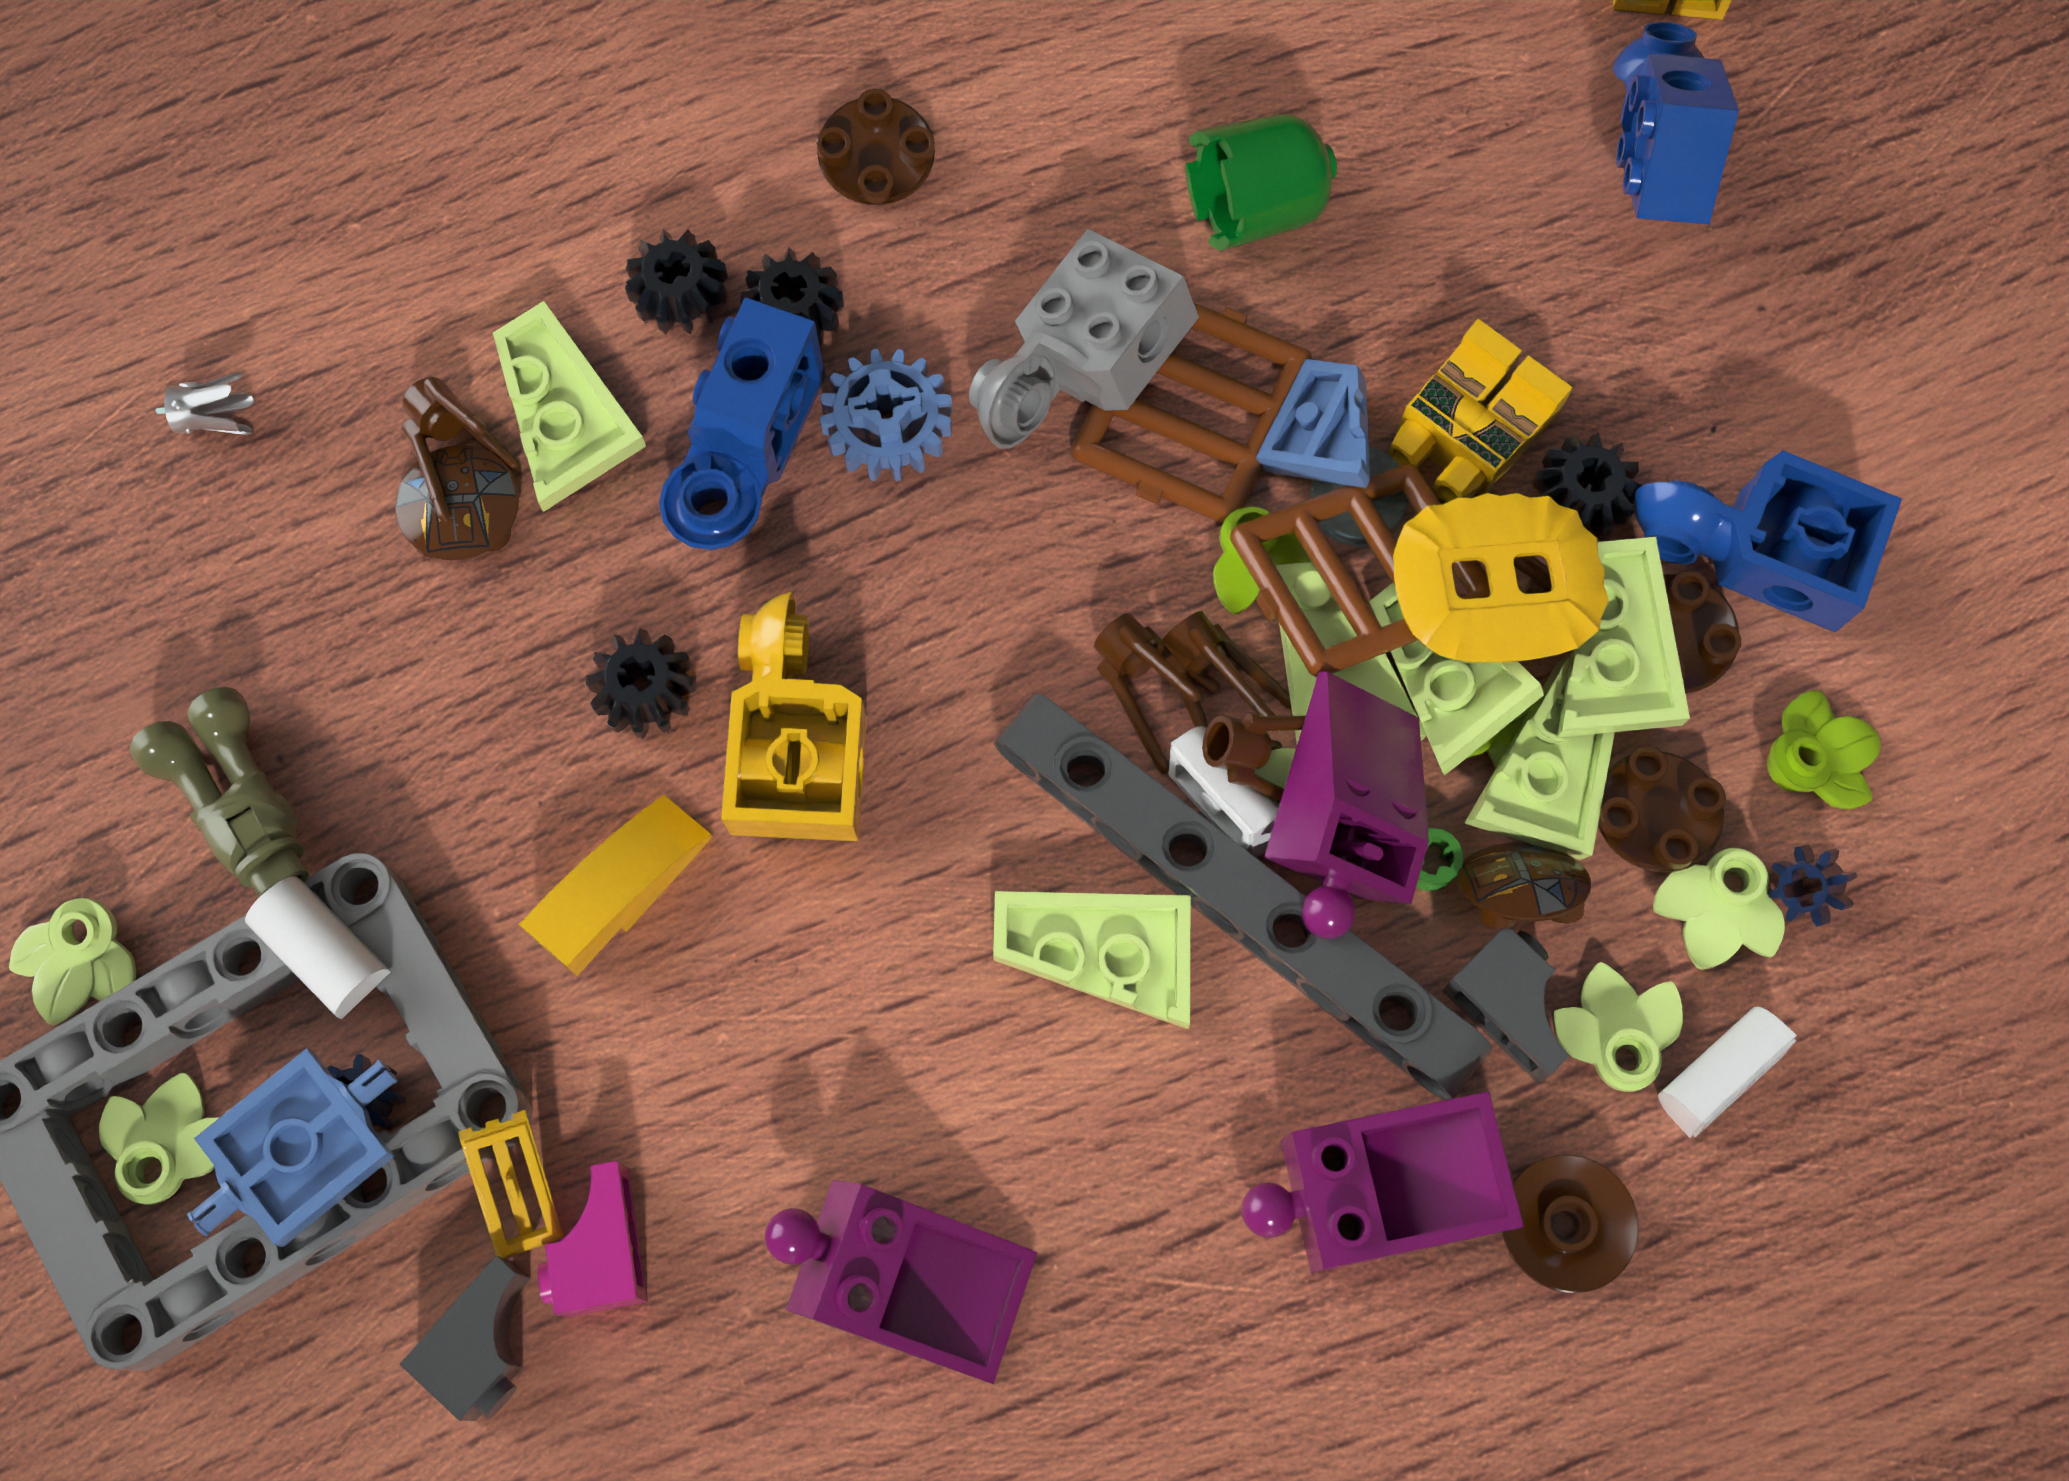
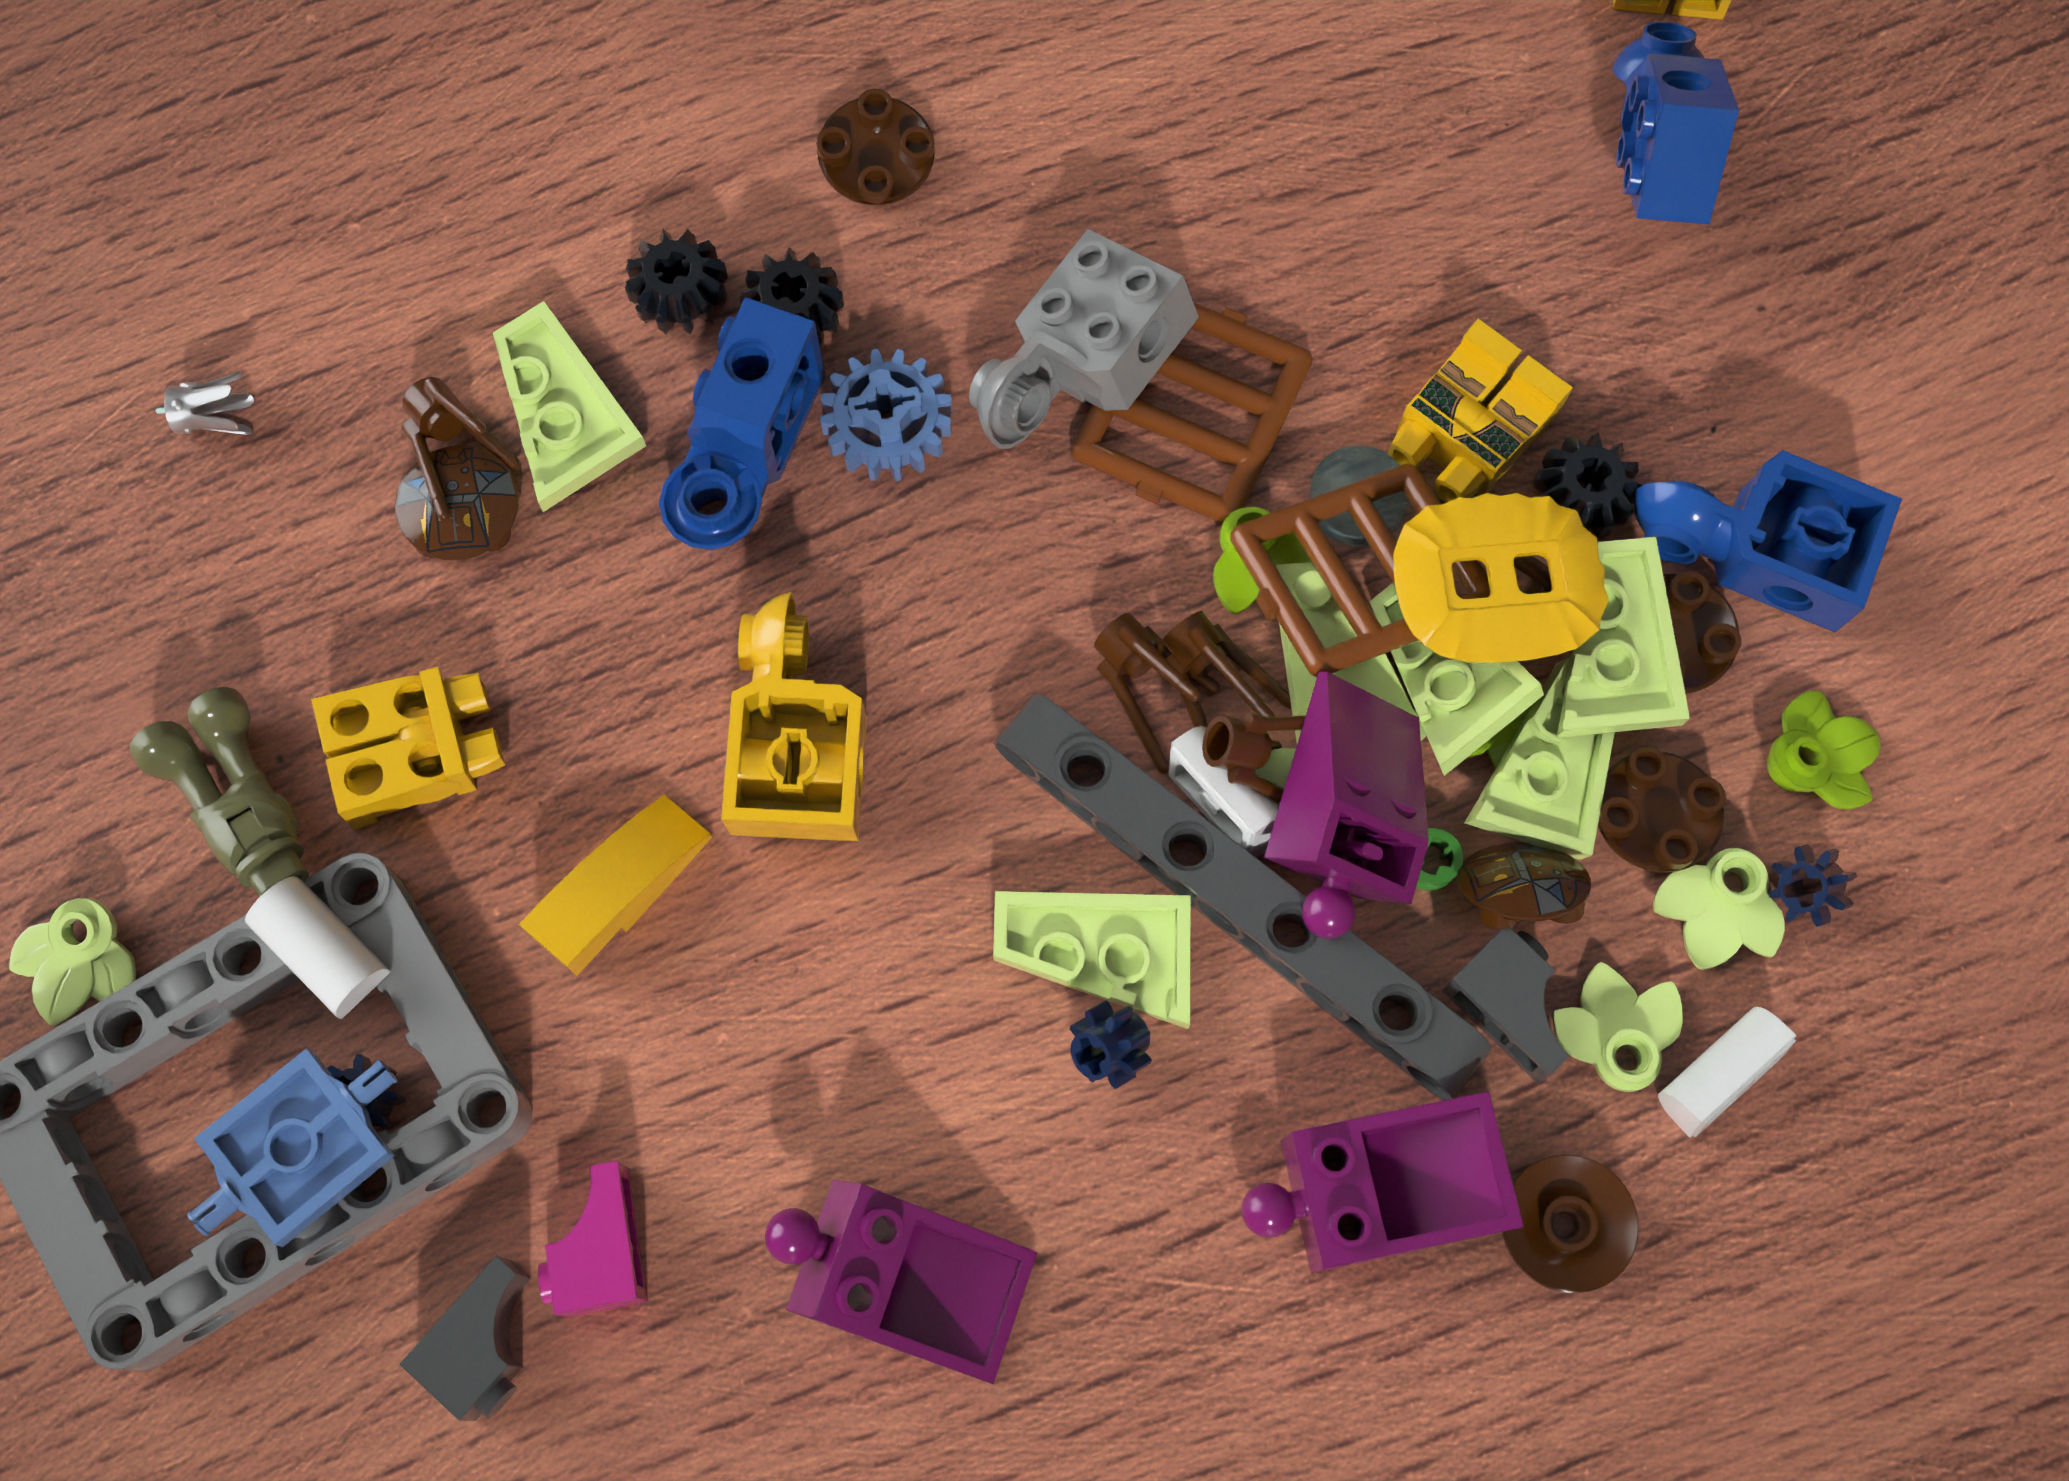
yellowish green plate [99,1073,219,1205] -> none
yellow tile [458,1110,564,1258] -> none
black gear [586,628,697,739] -> none
green cylinder [1185,114,1337,251] -> none
medium blue wing [1256,359,1370,488] -> none
none -> yellow hips [311,667,506,830]
none -> dark blue gear [1070,1000,1152,1089]

